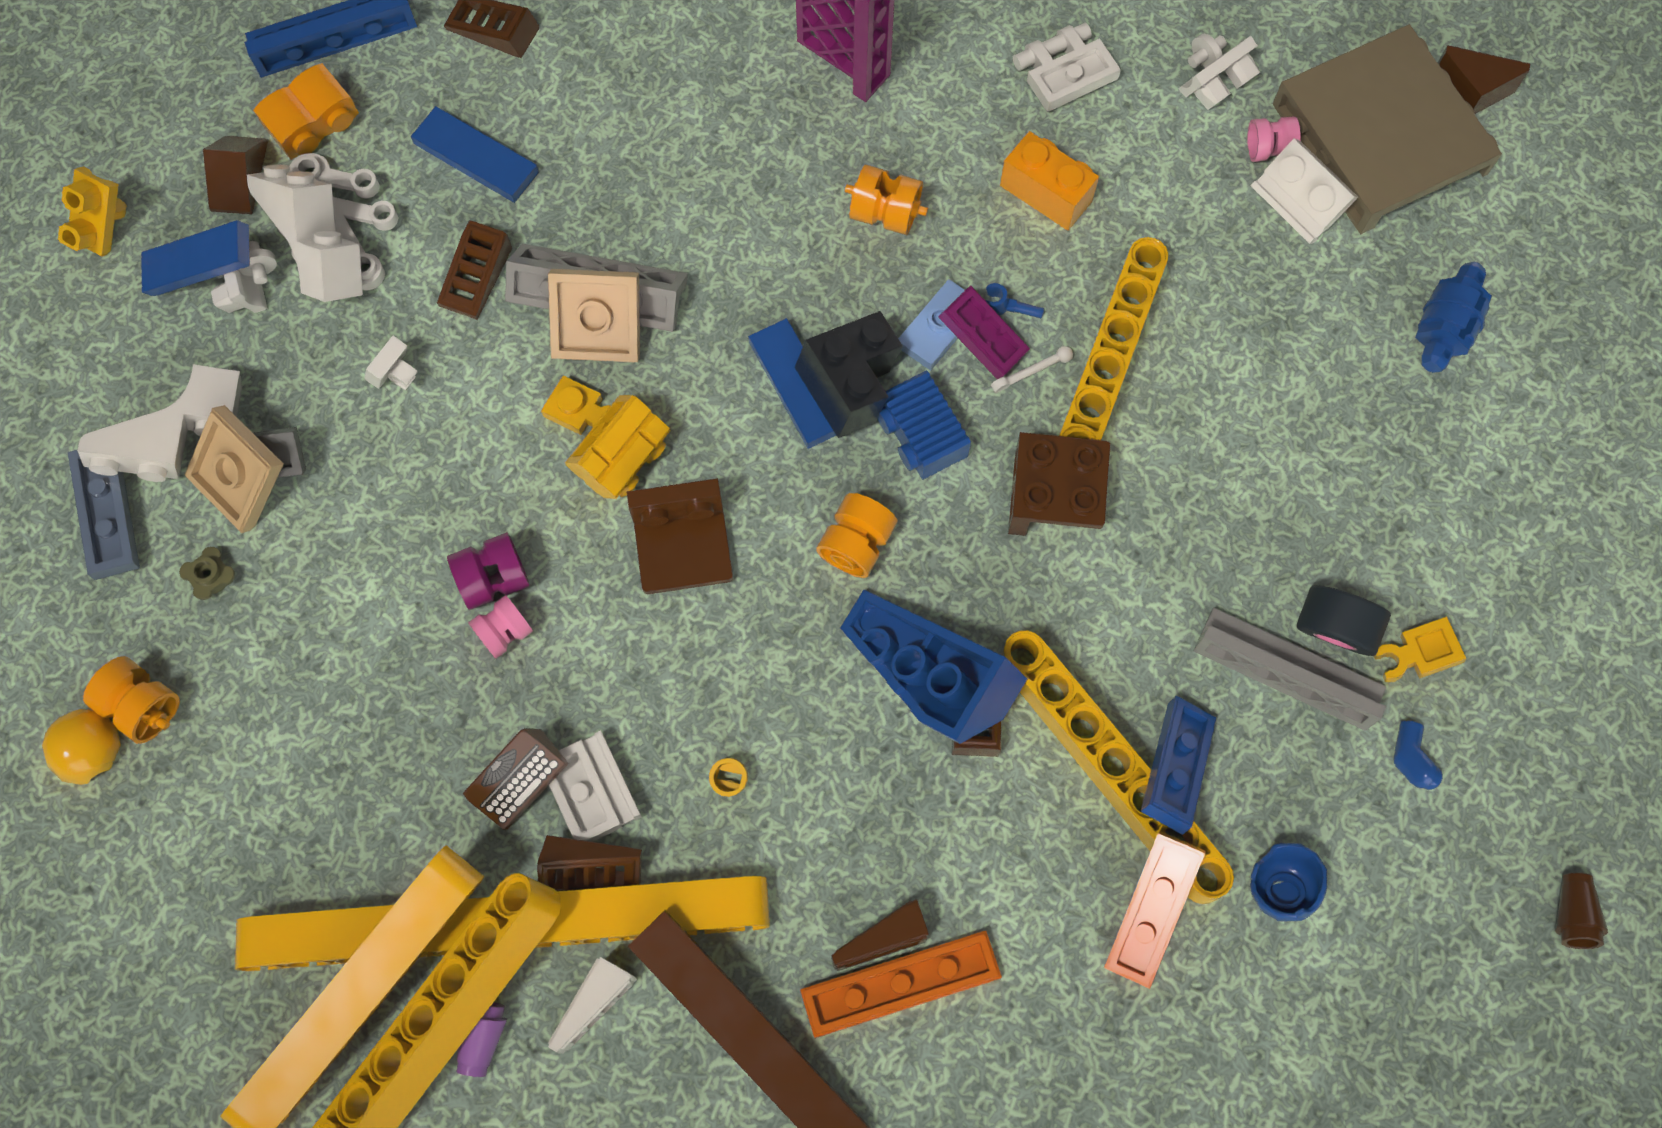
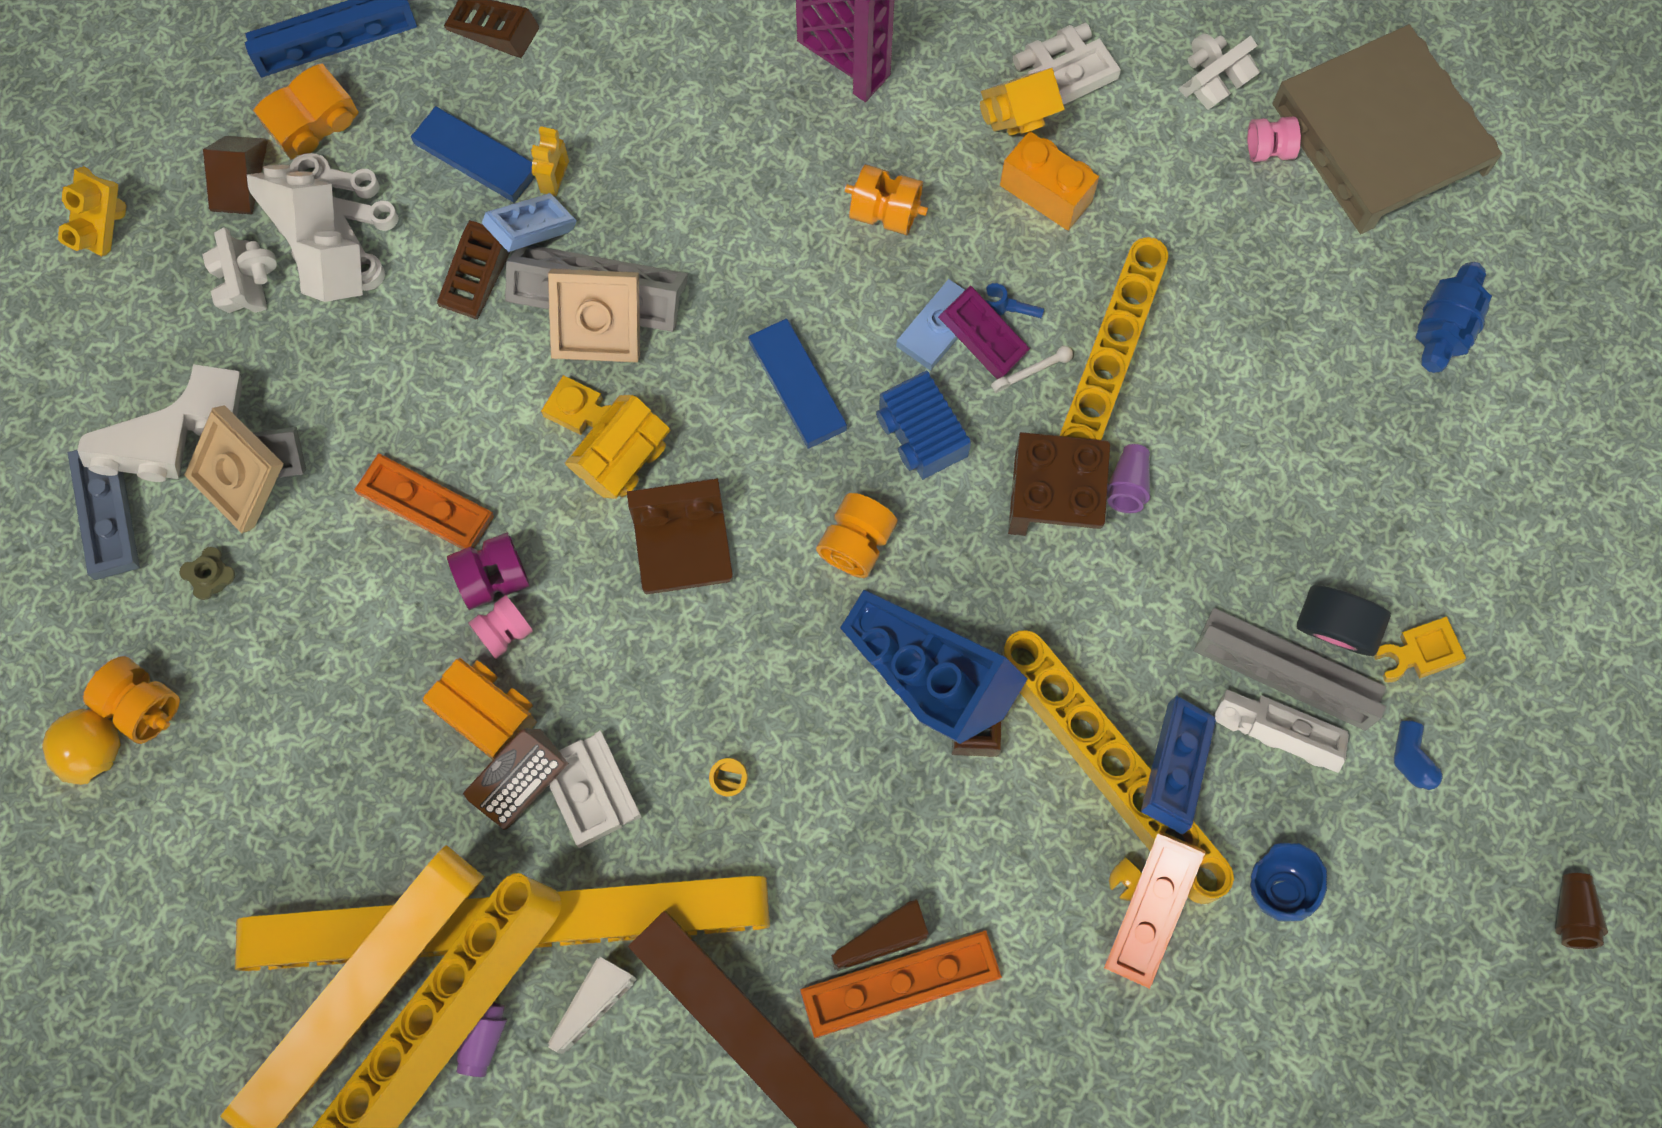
blue tile [141,220,250,296] -> none
white tile [365,336,418,390] -> none
reddish brown slope [537,835,642,892] -> none
black brick [794,311,903,438] -> none
white plate [1251,138,1358,244] -> none
reddish brown slope [1437,45,1530,114] -> none
none -> orange tile [354,453,494,549]
none -> light orange brick [422,658,537,760]
none -> light blue plate [482,193,577,252]
none -> yellow plate [531,126,569,196]
none -> yellow brick [980,68,1065,136]
none -> medium lavender cone [1107,444,1150,513]
none -> yellow hinge [1109,857,1142,901]
none -> white hinge [1214,689,1349,773]

